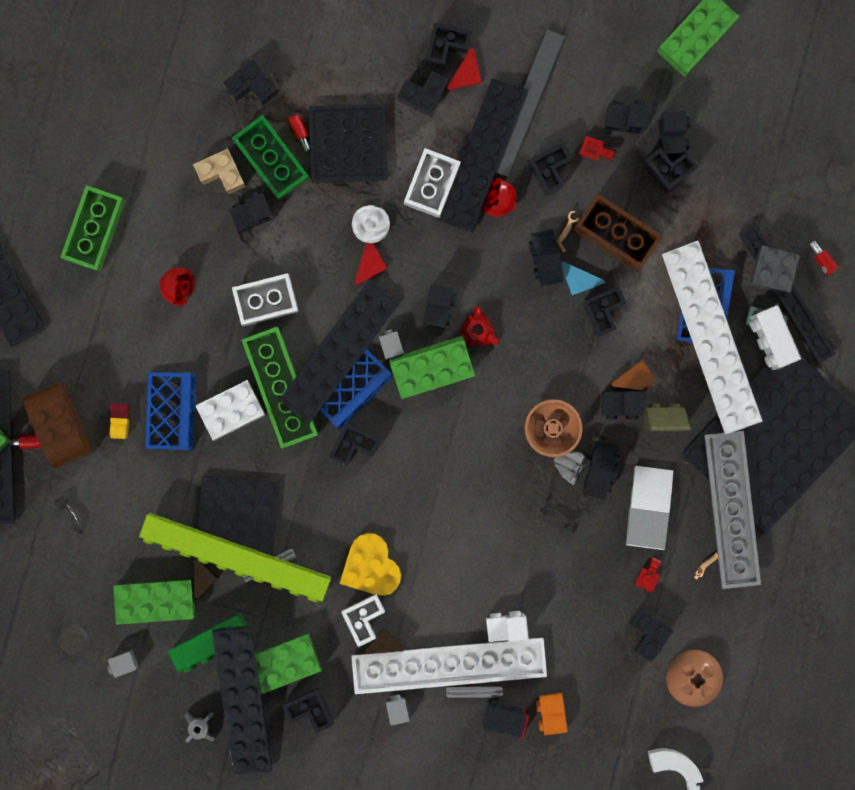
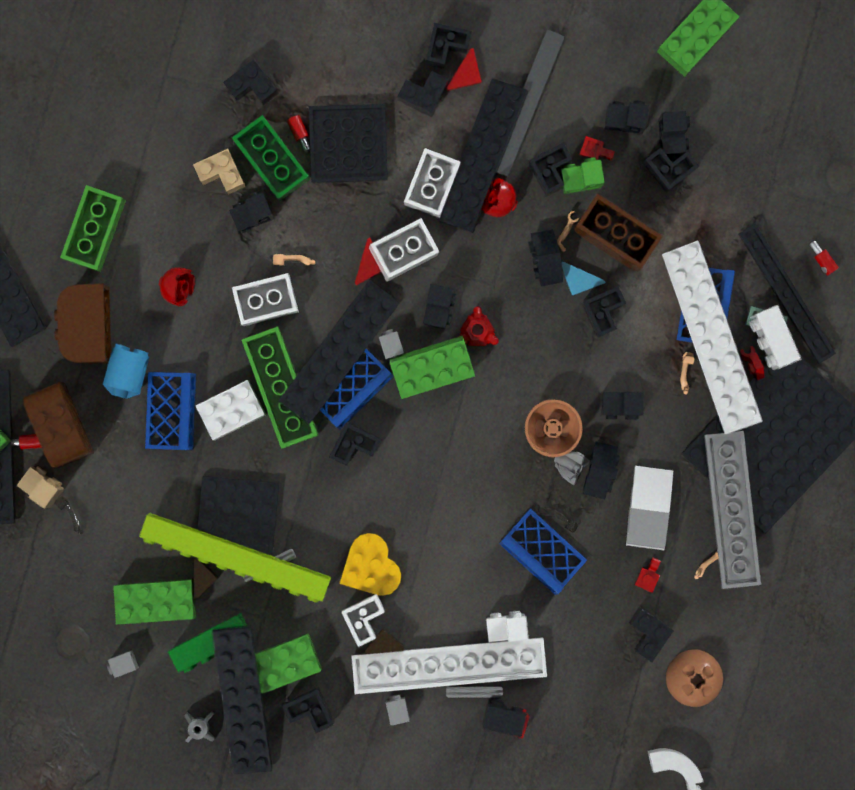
leg [110,403,131,439] -> none
white tile [352,205,390,243] -> none
orange brick [536,692,568,735] -> none
dark orange slope [610,361,656,391] -> none
olive slope [644,404,690,431] -> none
dark grey brick [749,245,800,295] -> none
none -> tan brick [17,466,65,509]
none -> reddish brown brick [54,284,111,364]
none -> dark azure cylinder [103,344,150,399]
none -> light nougat piece [273,254,316,266]
none -> white brick [369,218,439,282]
none -> blue fence [499,508,587,595]
none -> bright green brick [560,158,605,194]
none -> light nougat piece [680,352,694,394]
none -> red plate [740,346,765,380]

